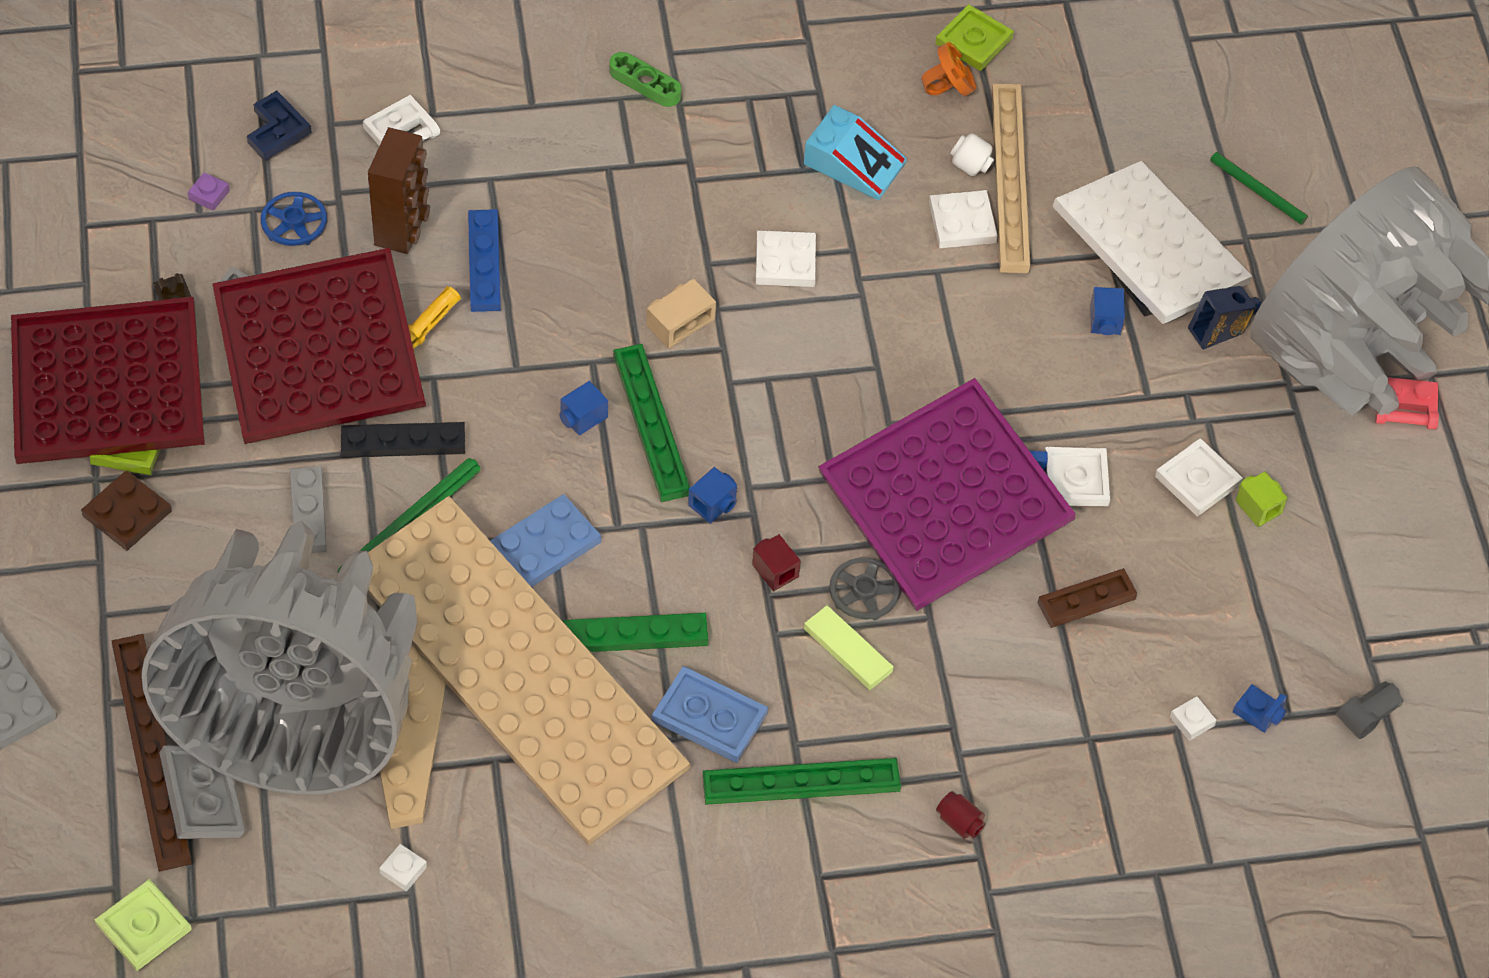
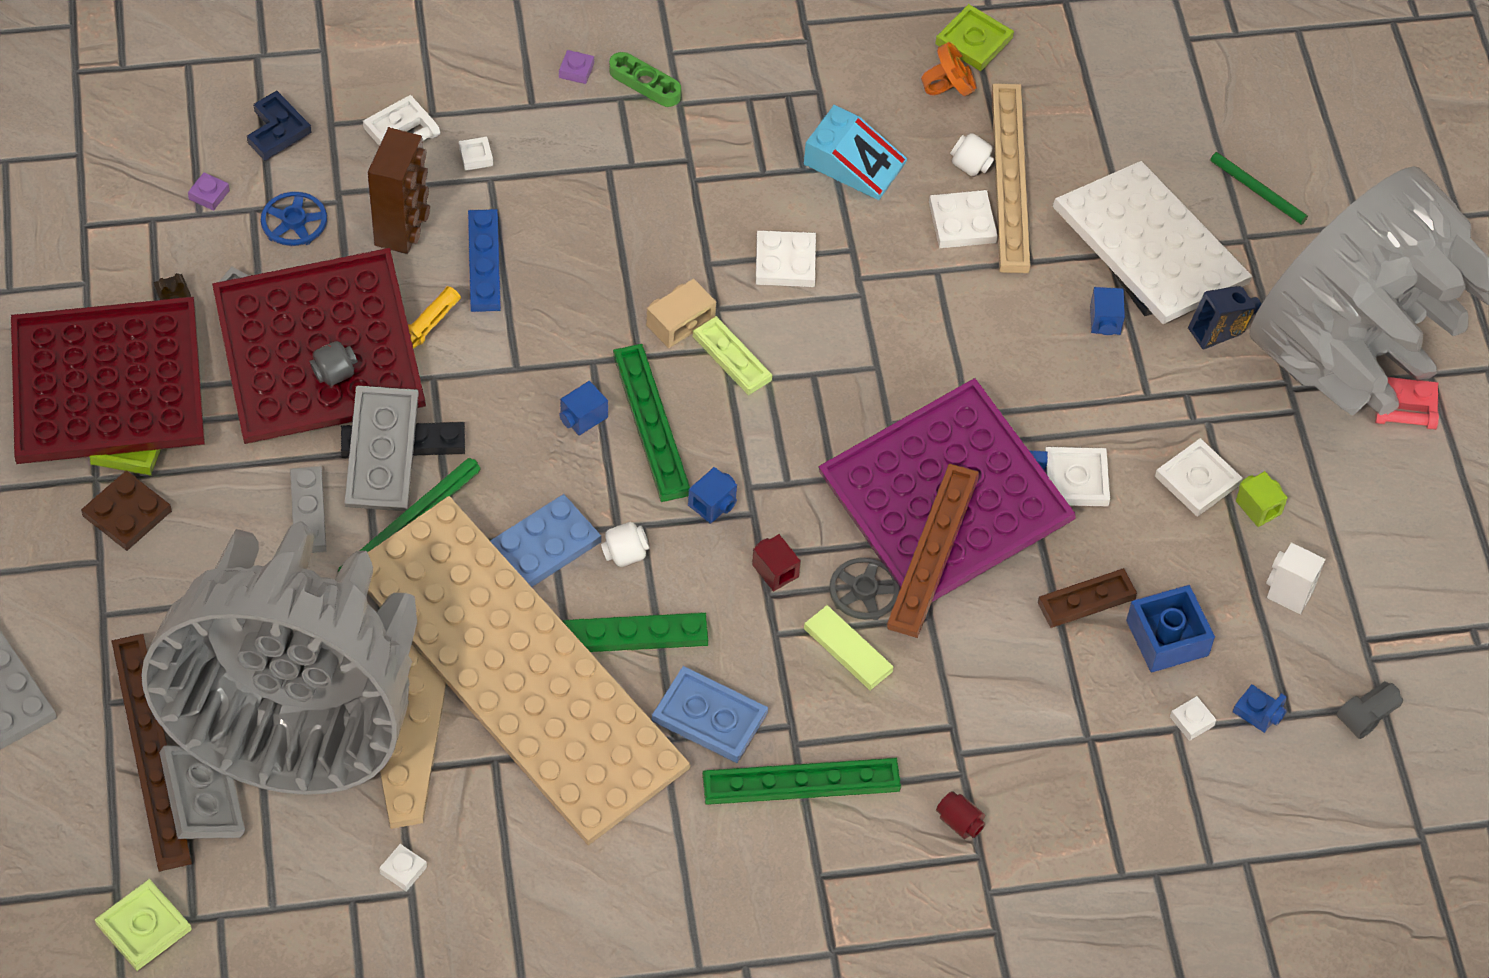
none -> dark grey head [309,341,358,386]
none -> light grey plate [345,386,419,511]
none -> white plate [459,137,493,171]
none -> medium lavender plate [559,50,594,84]
none -> white head [601,522,650,567]
none -> yellowish green tile [693,316,772,396]
none -> dark orange plate [887,463,979,638]
none -> blue brick [1126,585,1215,673]
none -> white brick [1266,543,1325,615]

